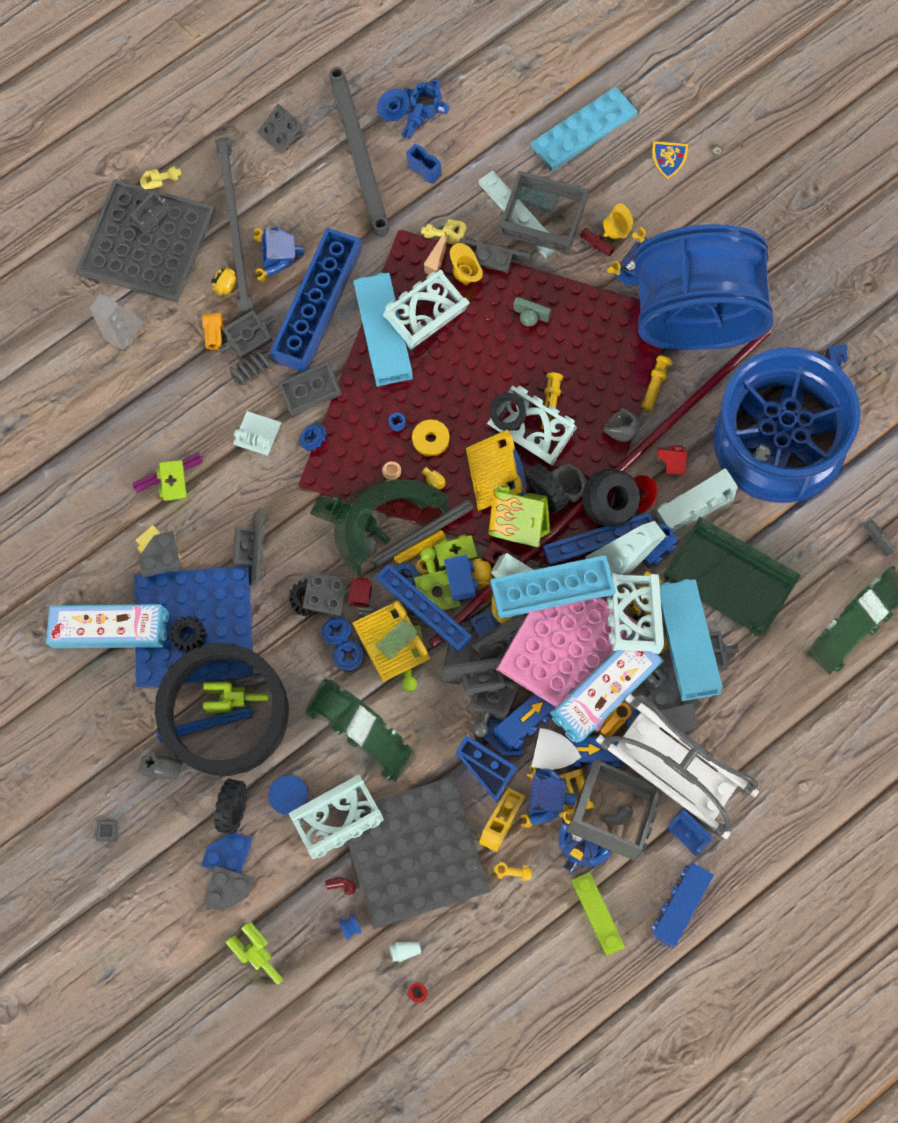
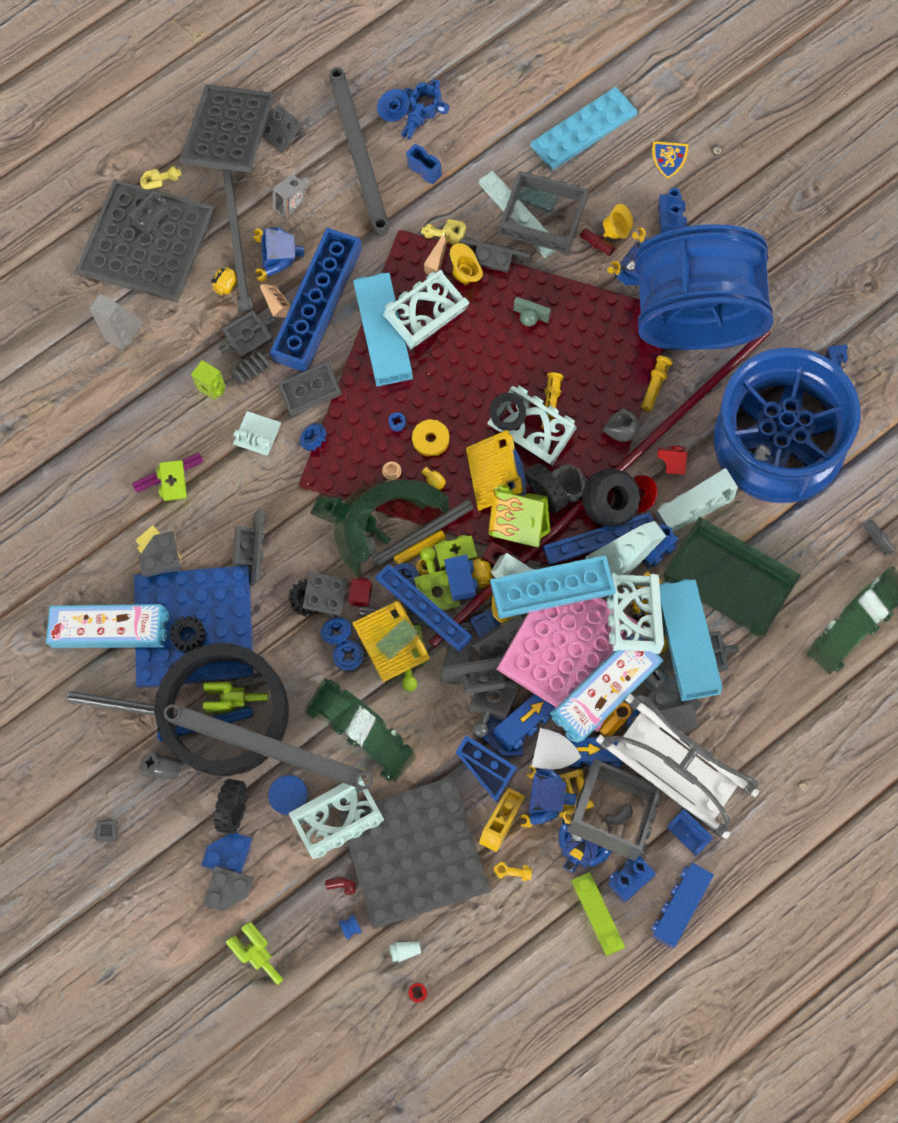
light orange piece [202,312,223,350] -> none
none -> dark grey axle [68,691,155,716]
none -> dark grey piece [164,704,373,790]
none -> dark grey plate [180,84,274,173]
none -> lime brick [191,360,226,400]
none -> light nougat slope [260,284,291,318]
none -> light grey torso [273,175,310,219]
none -> blue brick [608,855,656,904]
none -> blue brick [658,188,687,234]

